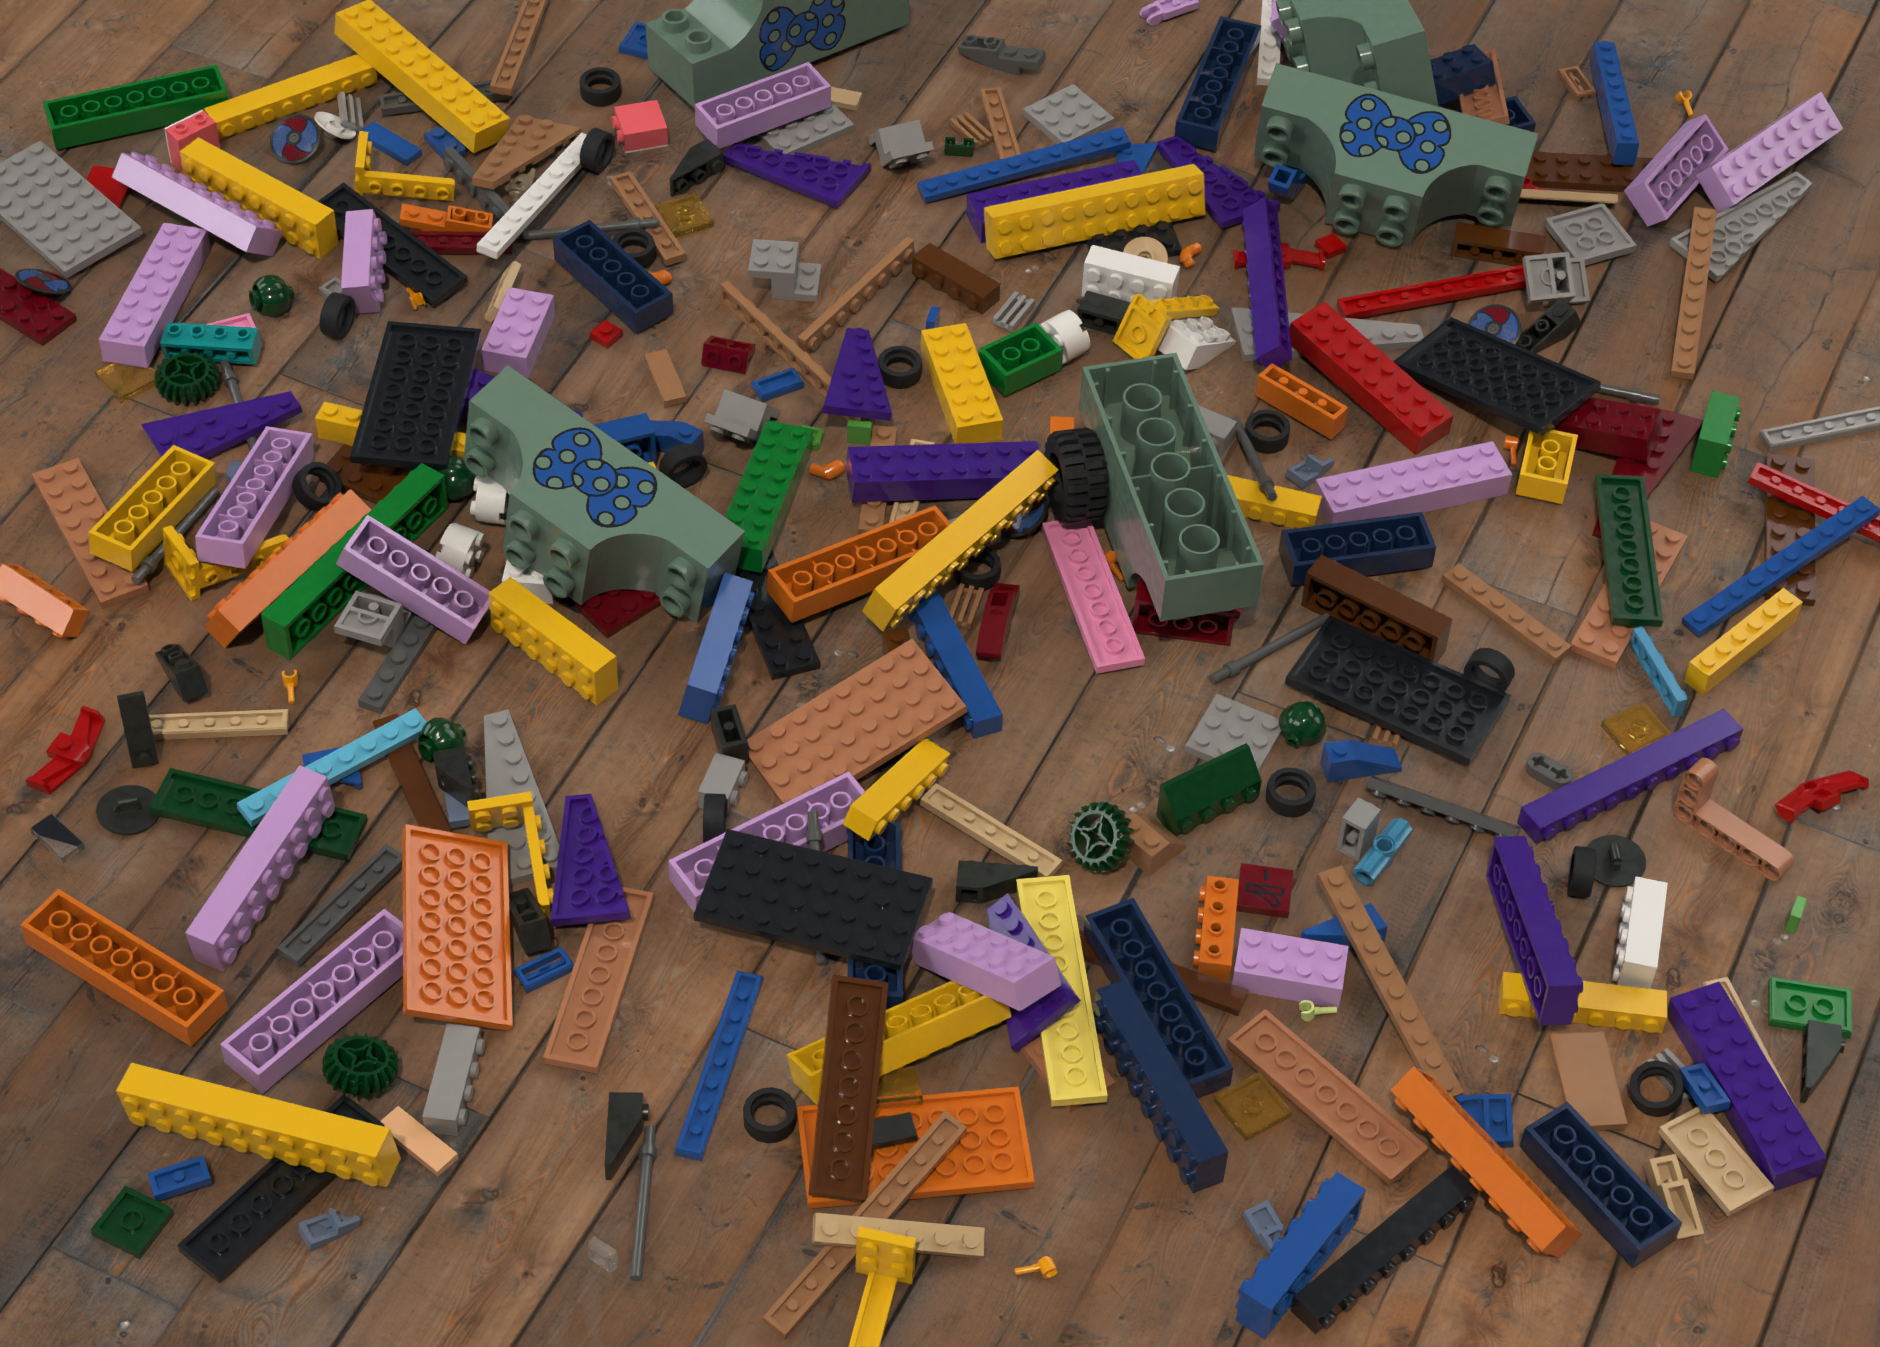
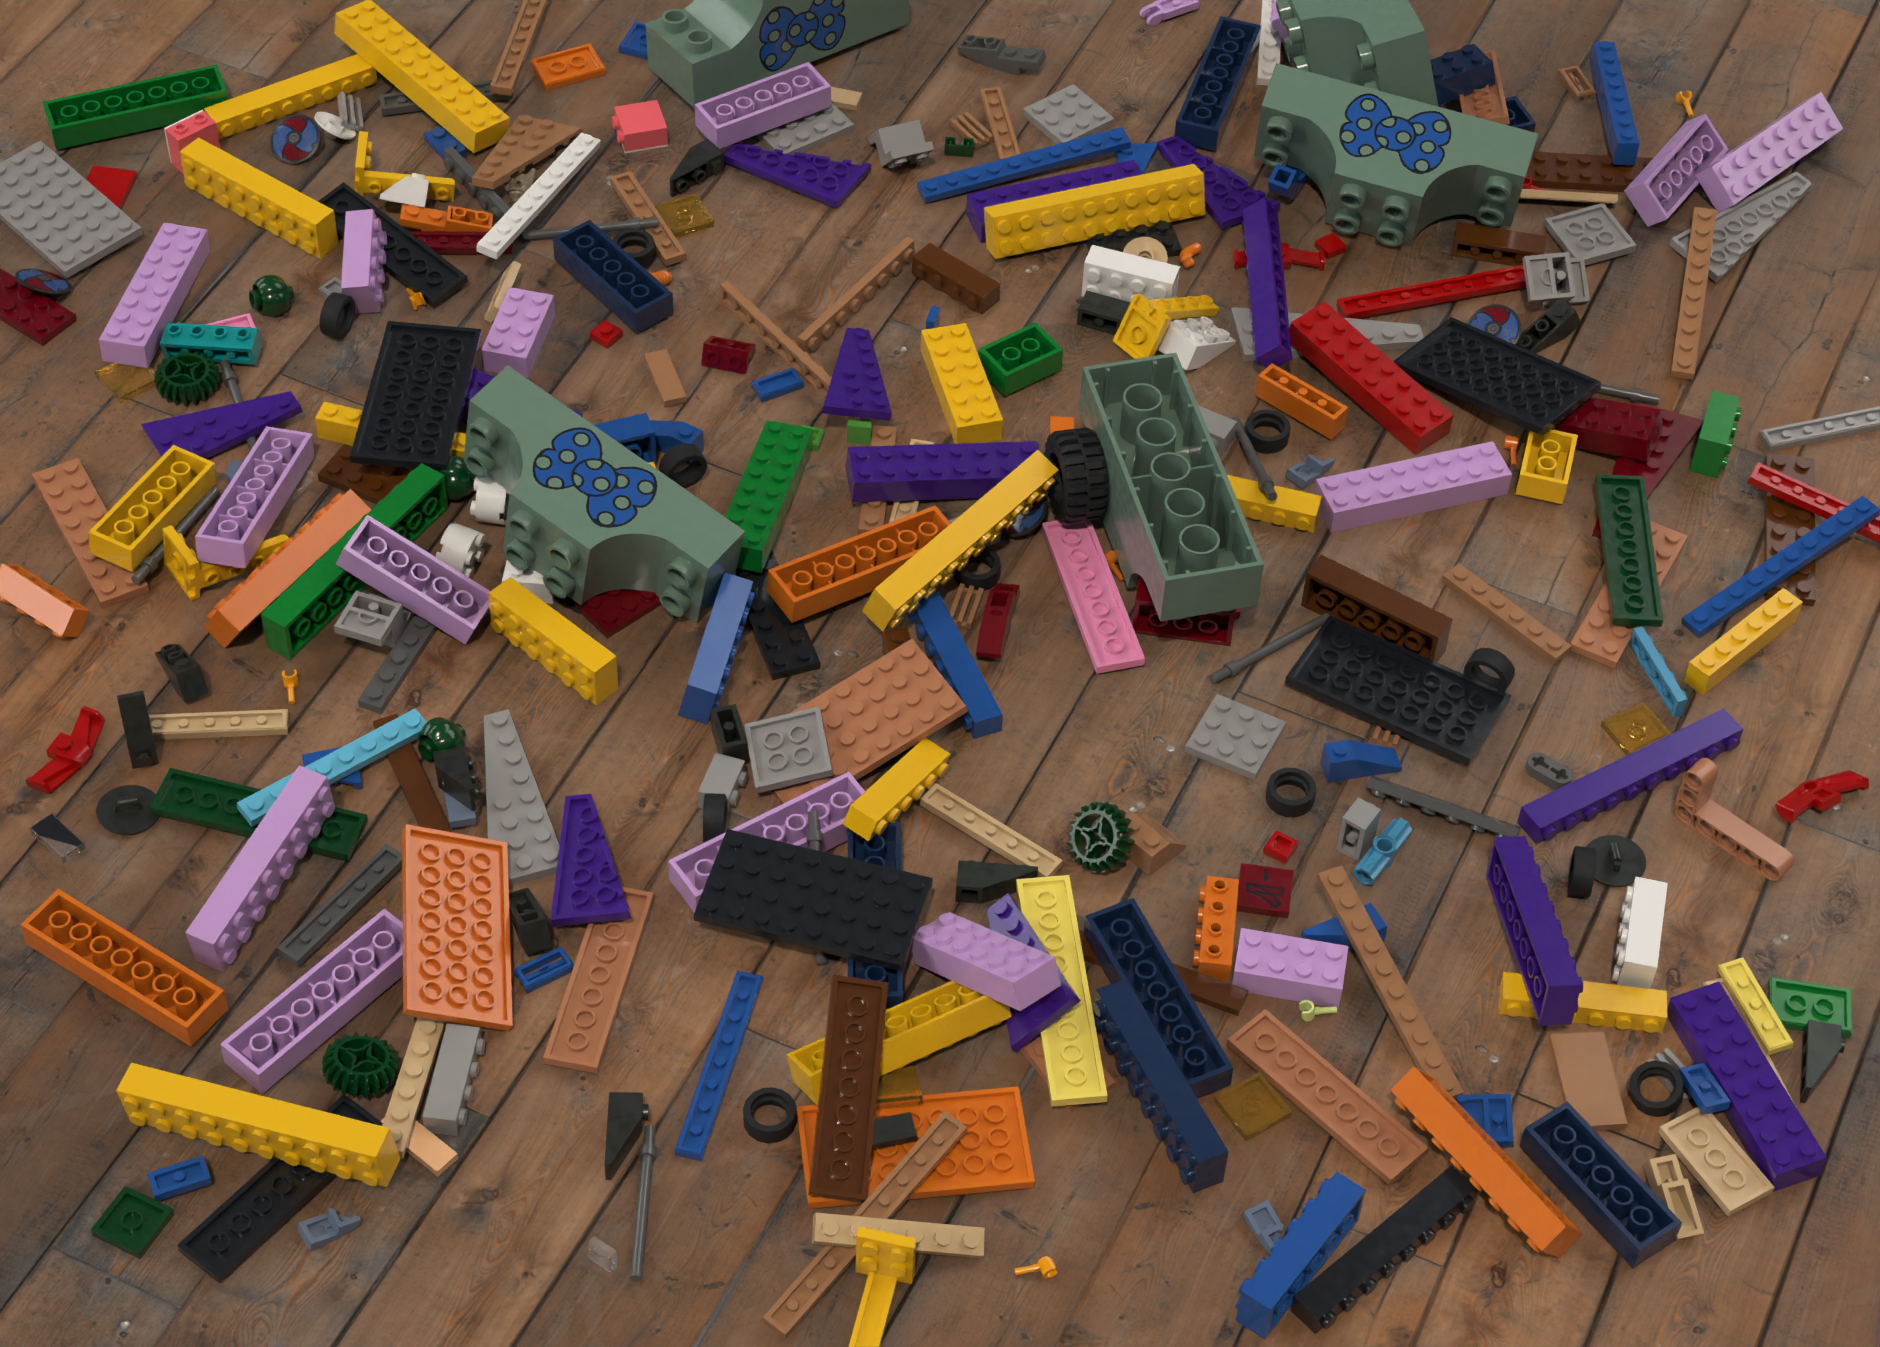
lavender brick [112,151,283,257] -> none
black tyre [292,462,342,511] -> none
blue tile [358,121,422,166] -> none
yellow bracket [467,791,553,915] -> none
black tyre [580,67,621,106] -> none
black tyre [580,128,615,173] -> none
light grey bracket [704,389,781,445] -> none
light grey bracket [748,239,821,302] -> none
orange arm [809,460,845,480] -> none
black tyre [878,346,922,389] -> none
light grey tile [992,291,1035,332] -> none
white brick [1039,310,1091,365] -> none
dark green slope [1156,743,1262,836] -> none
dark blue brick [1278,512,1436,586] -> none
dark green plant [1279,701,1326,748] -> none
bright green tile [1785,896,1807,934] -> none
none -> white slope [379,173,429,208]
none -> tan plate [382,1017,445,1159]
none -> orange tile [530,43,606,91]
none -> light grey plate [744,706,833,793]
none -> red tile [1263,830,1299,864]
none -> light yellow tile [1718,957,1793,1056]

